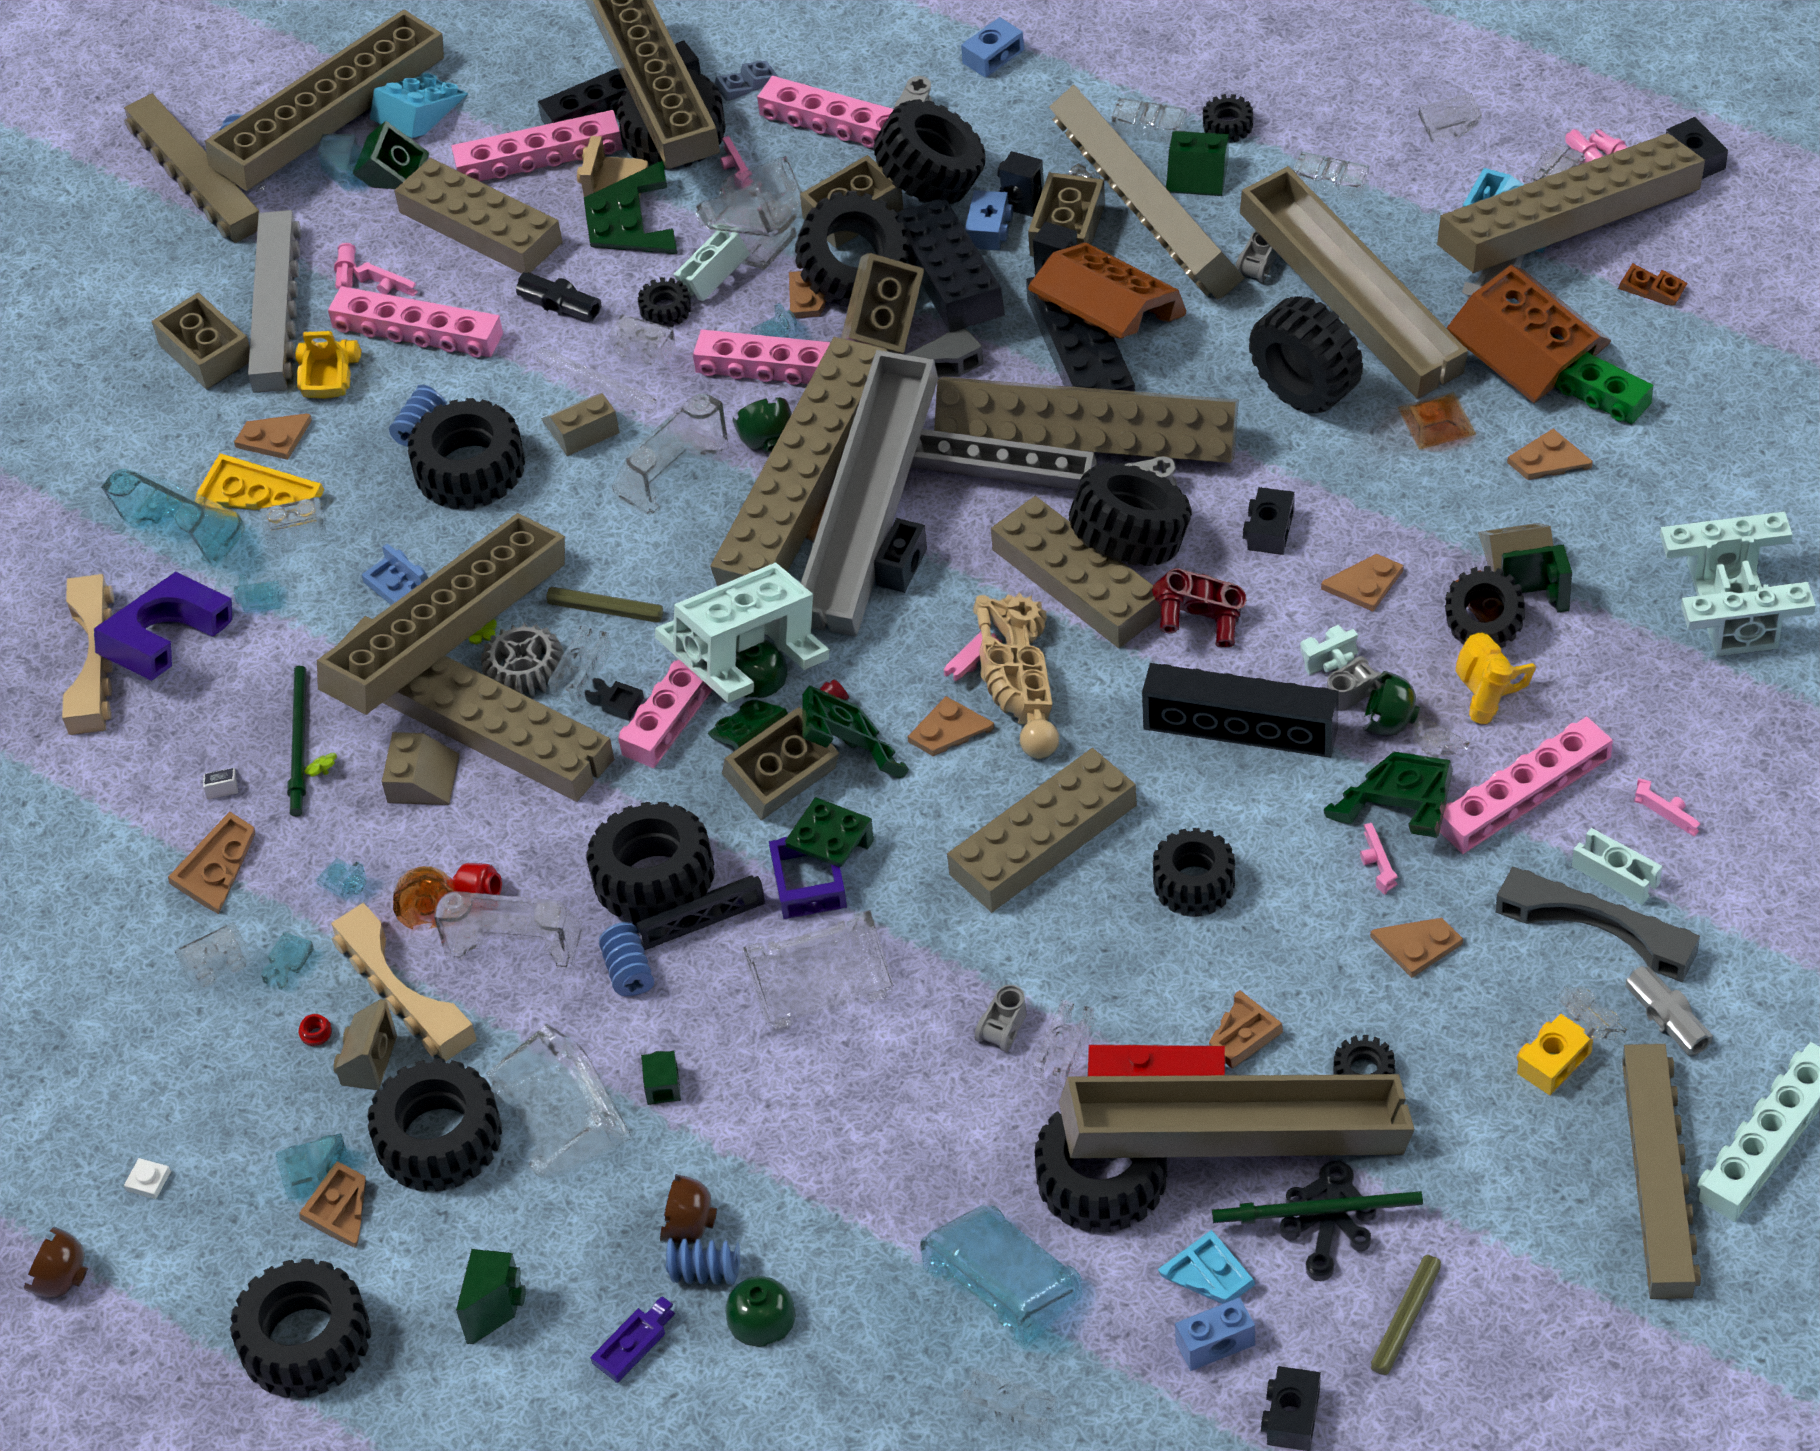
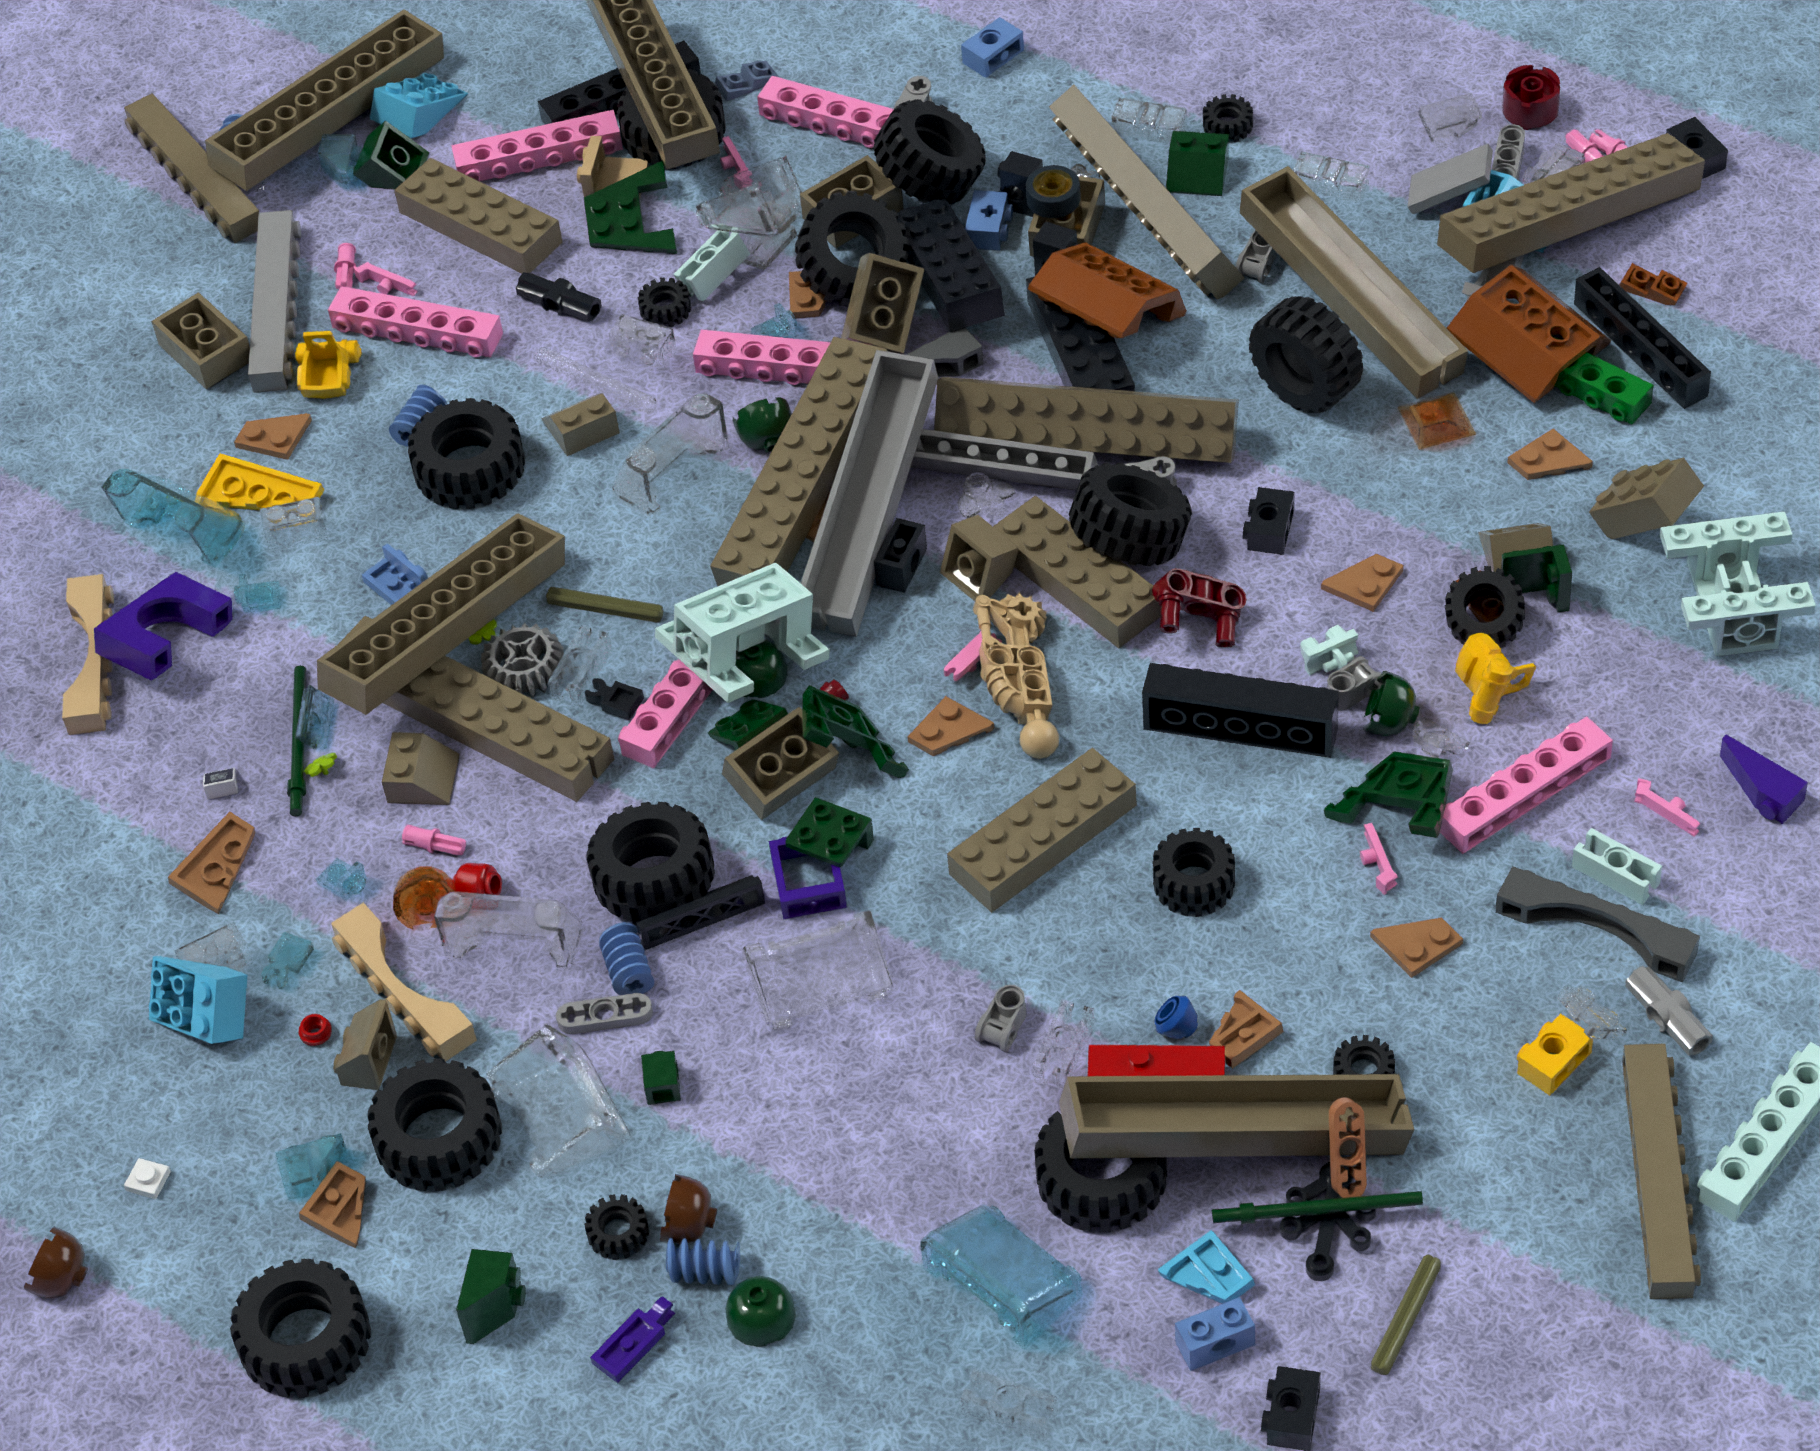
none -> medium azure slope [149,956,248,1044]
none -> clear light blue plate [295,685,335,750]
none -> bright pink axle [402,824,466,855]
none -> light grey beam [556,993,653,1034]
none -> black tyre [584,1194,649,1260]
none -> dark tan slope [940,515,1019,601]
none -> clear plate [958,472,1015,520]
none -> black wheel [1026,165,1081,219]
none -> blue cone [1154,996,1198,1039]
none -> nougat beam [1329,1098,1367,1198]
none -> light grey tile [1407,144,1493,214]
none -> light grey beam [1492,124,1525,180]
none -> dark red brick [1502,65,1560,130]
none -> black brick [1574,267,1711,409]
none -> dark tan brick [1589,457,1704,539]
none -> dark purple slope [1720,734,1808,824]

